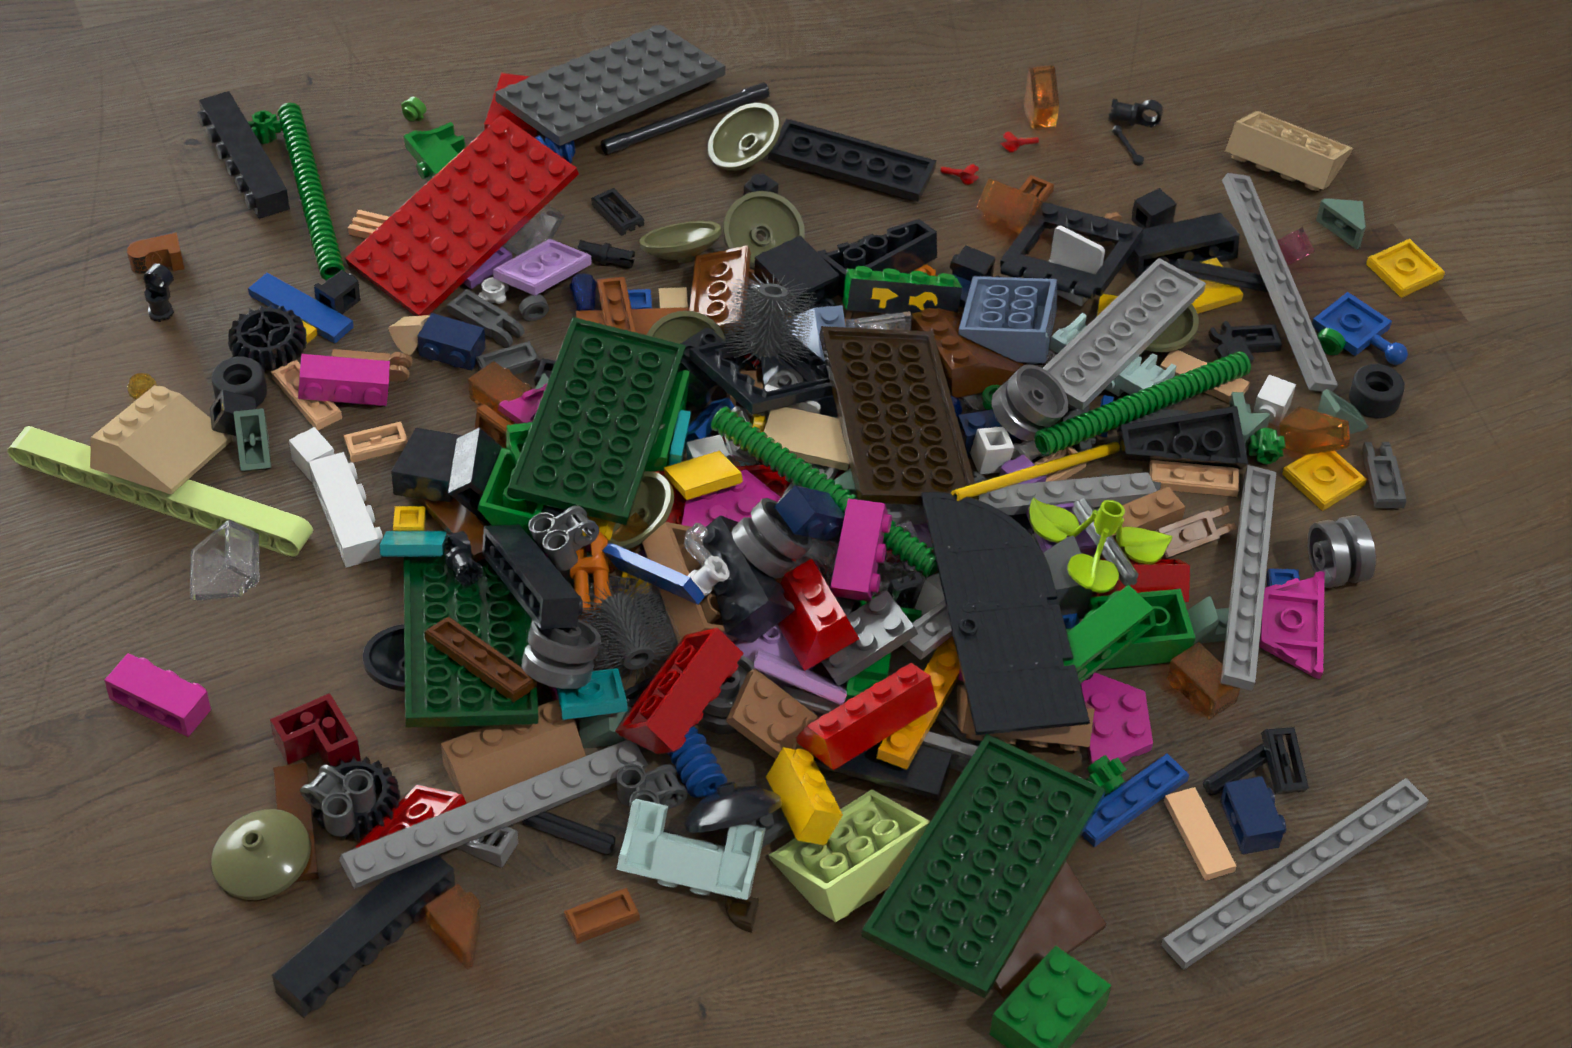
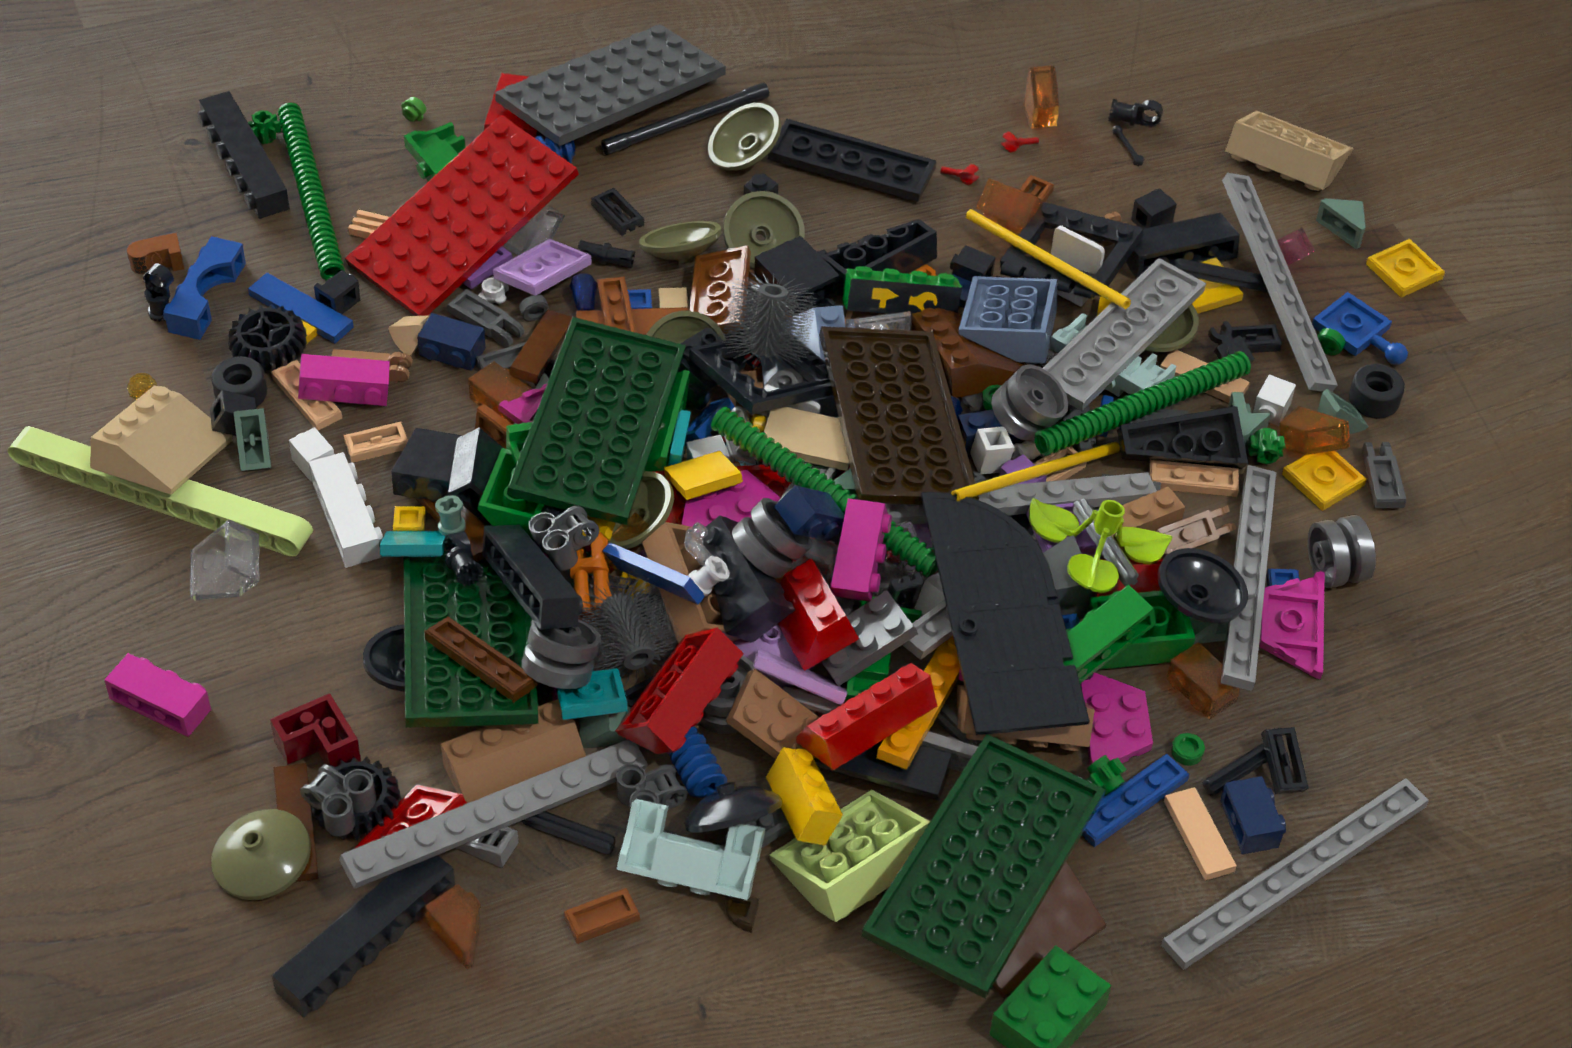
none -> blue arch [163,236,246,340]
none -> sand green bush [435,496,466,536]
none -> reddish brown tile [509,310,572,383]
none -> yellow piece [966,209,1131,309]
none -> black dish [1157,548,1248,623]
none -> green tile [1171,733,1205,766]

